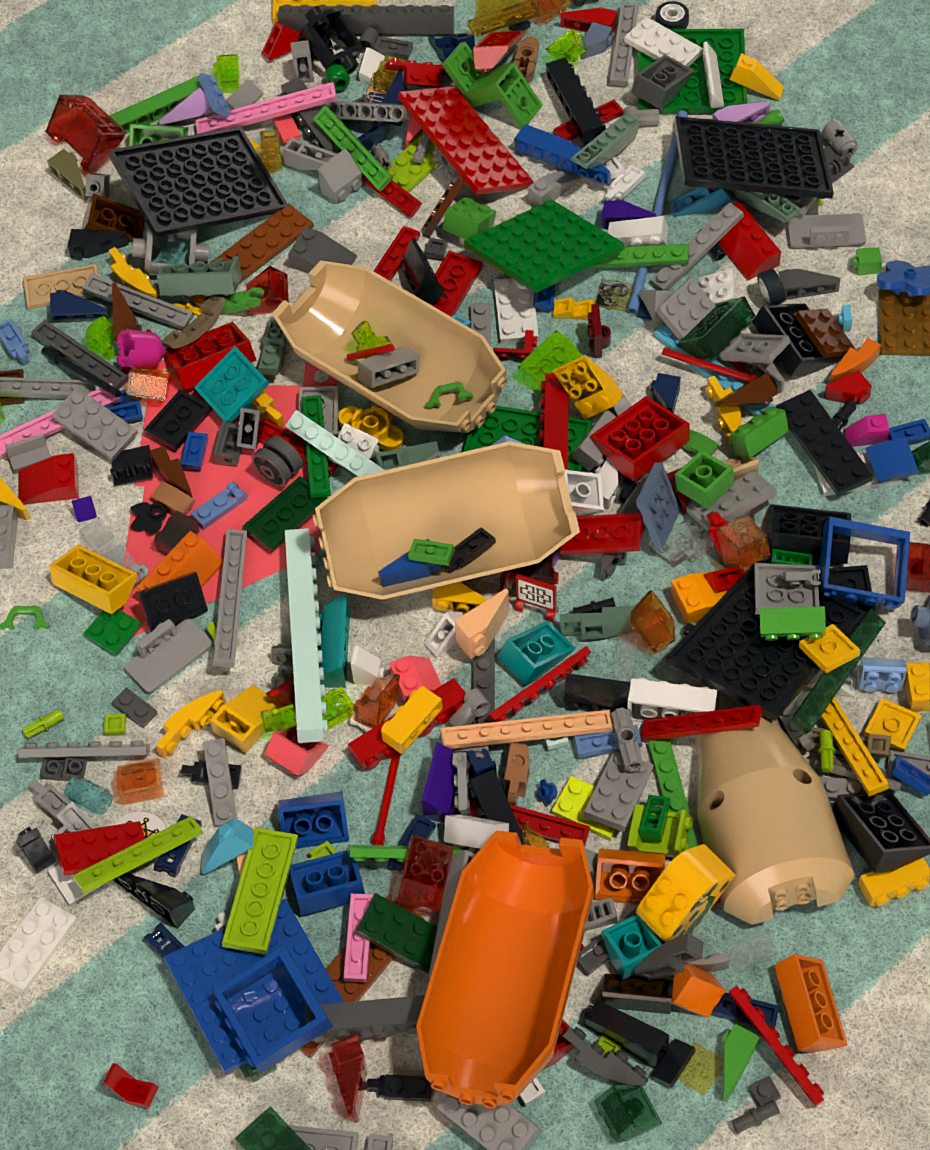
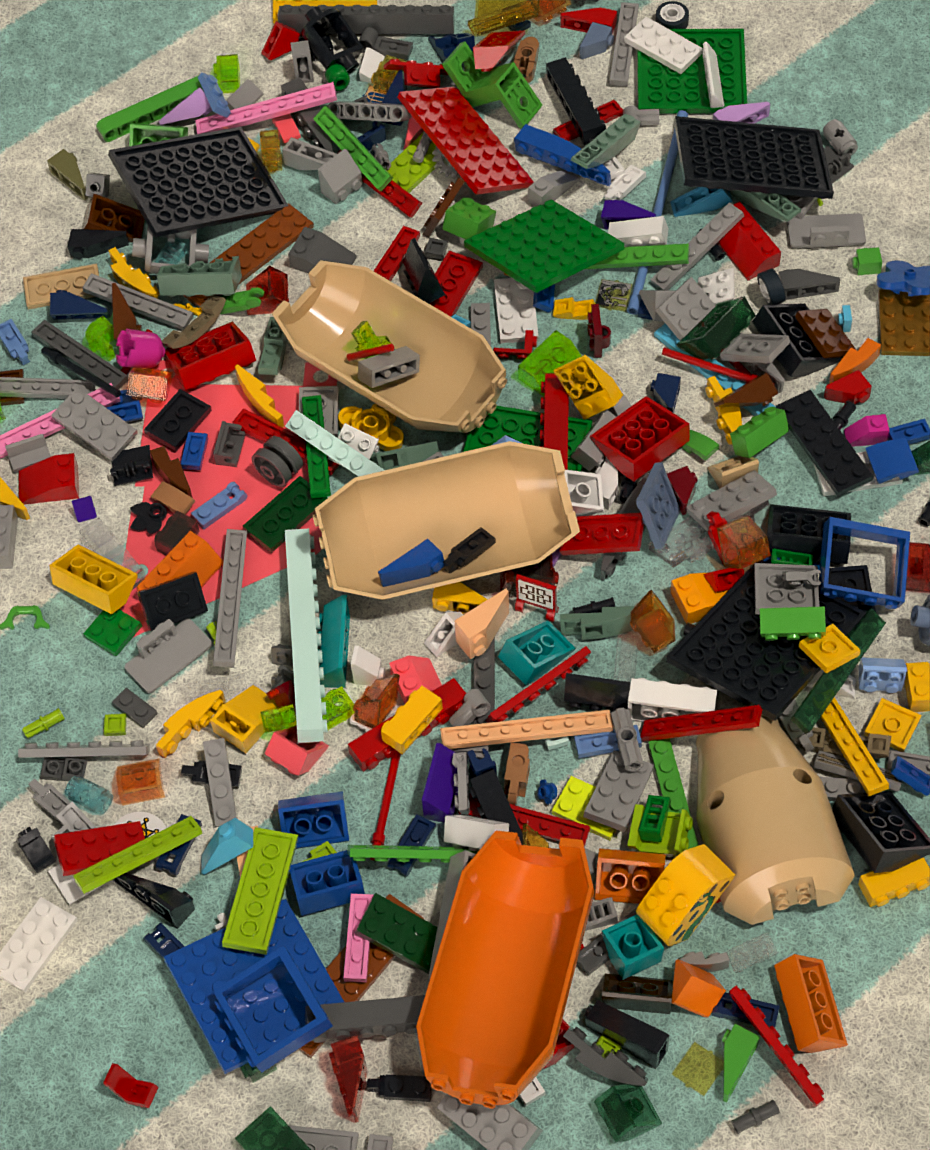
clear red windscreen [45,95,126,173] -> none
teal plate [194,346,270,423] -> none
black slope [237,404,266,449] -> none
clear red slope [391,835,454,915] -> none
bright green plate [408,539,455,566] -> none
bright green helmet [425,382,474,409] -> none
clear neon green slope [546,28,588,62] -> none
dark grey slope [631,54,694,109] -> none
dark grey slope [634,933,704,981] -> none
black tile [651,1038,696,1088] -> none
bright green brick [675,450,734,509] -> none
yellow slope [729,53,784,101] -> none
dark grey plate [749,1076,781,1107] -> none
bright green cone [756,109,784,126] -> none
lime axle [818,730,835,773] -> none

